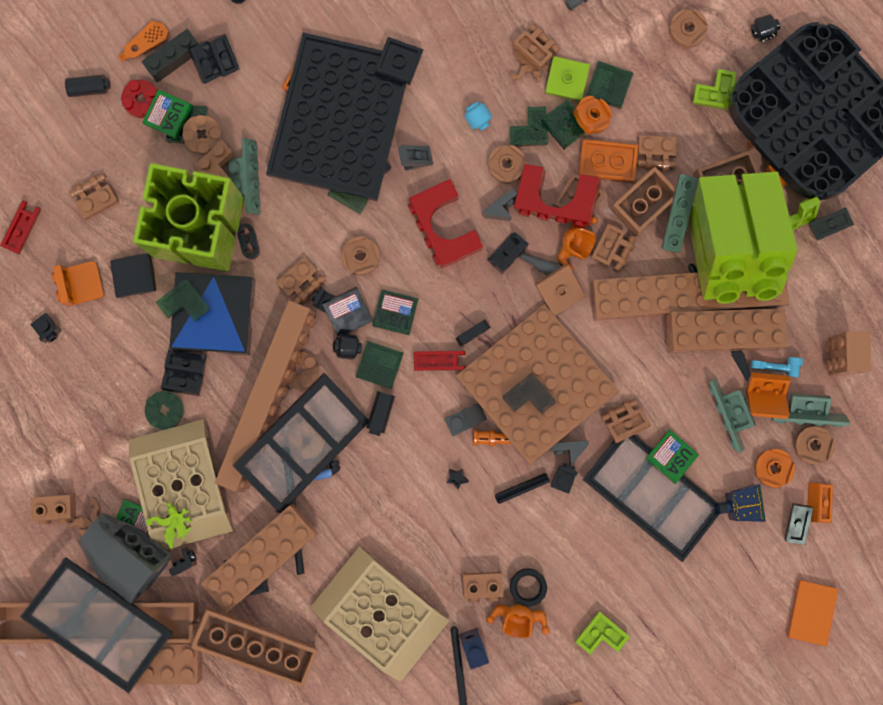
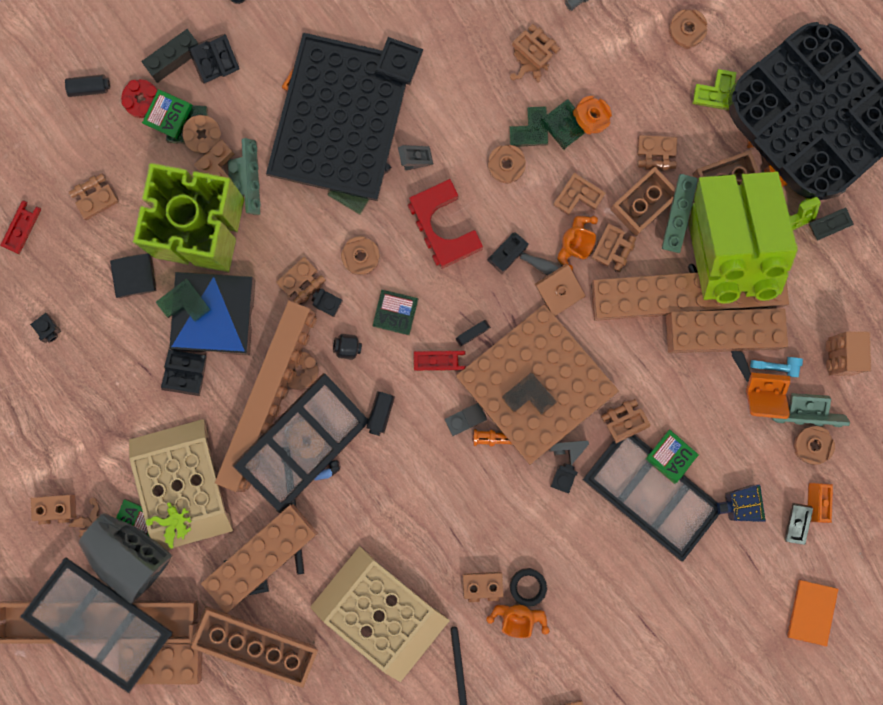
orange bracket [52,261,104,307] -> none
orange piece [118,21,169,62] -> none
clear green plate [145,391,184,430] -> none
black bracket [168,547,197,576] -> none
black beam [237,223,260,260] -> none
tile [322,286,373,336] -> none
clear green tile [355,341,404,389] -> none
black piece [446,469,469,489] -> none
dark blue torso [459,628,489,670] -> none
medium azure head [464,101,492,131] -> none
dark grey slope [482,188,517,221] -> none
black axle [495,473,550,504] -> none
red arch [514,164,601,228] -> none
lime plate [545,56,590,101] -> none
lime plate [575,611,630,655] -> none
orange tile [578,139,639,183] -> none
clear green tile [586,61,633,109] -> none
sand green bracket [709,378,756,453] -> none
black head [751,14,781,42] -> none
orange plate [754,449,795,488] -> none

